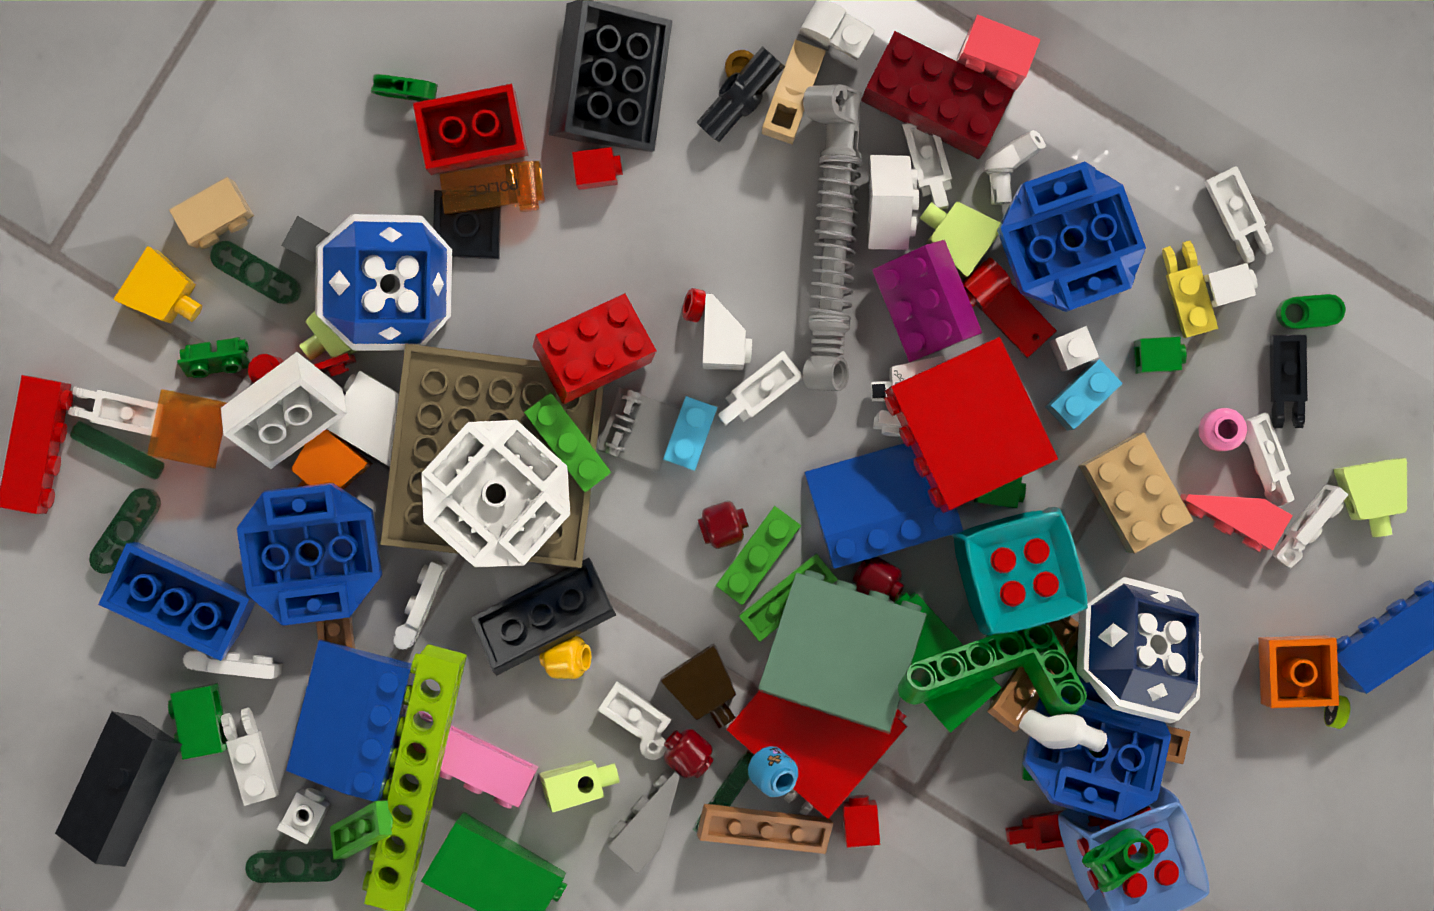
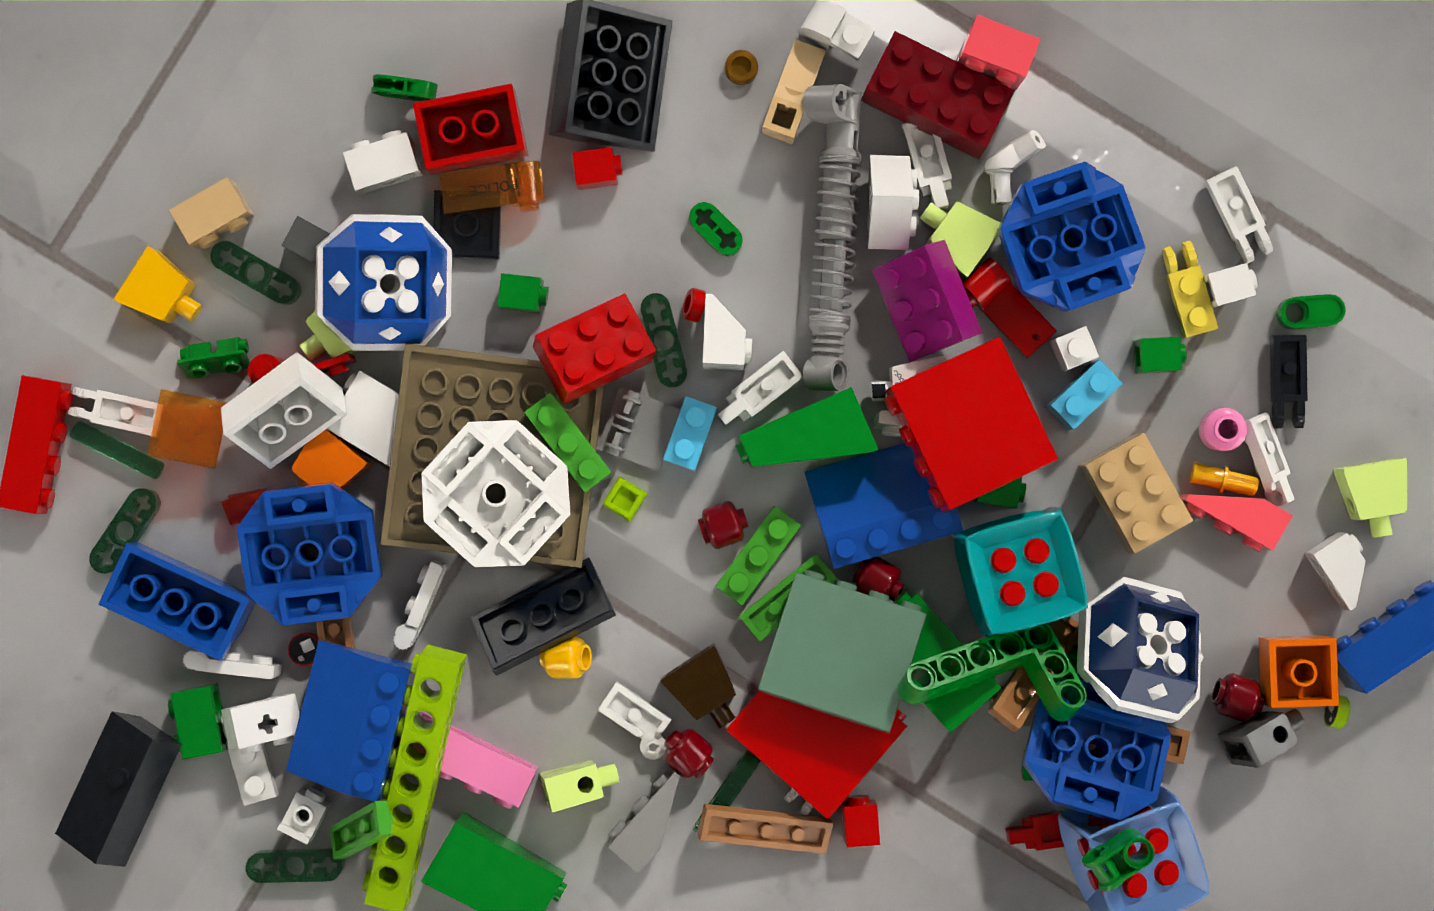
black piece [697,46,785,142] -> none
dark azure head [748,746,798,797] -> none
white arm [1019,710,1107,752] -> none
white hinge [1272,485,1348,568] -> none
none -> clear red cone [221,487,268,526]
none -> white brick [221,693,300,754]
none -> black tile [288,632,318,666]
none -> white brick [343,130,423,195]
none -> green brick [497,273,549,314]
none -> lime tile [602,476,648,522]
none -> clear green beam [641,293,687,388]
none -> green beam [689,202,743,257]
none -> green slope [735,387,879,467]
none -> yellow axle [1189,462,1259,496]
none -> dark red head [1211,673,1265,722]
none -> dark grey torso [1217,708,1305,768]
none -> white slope [1304,532,1366,611]

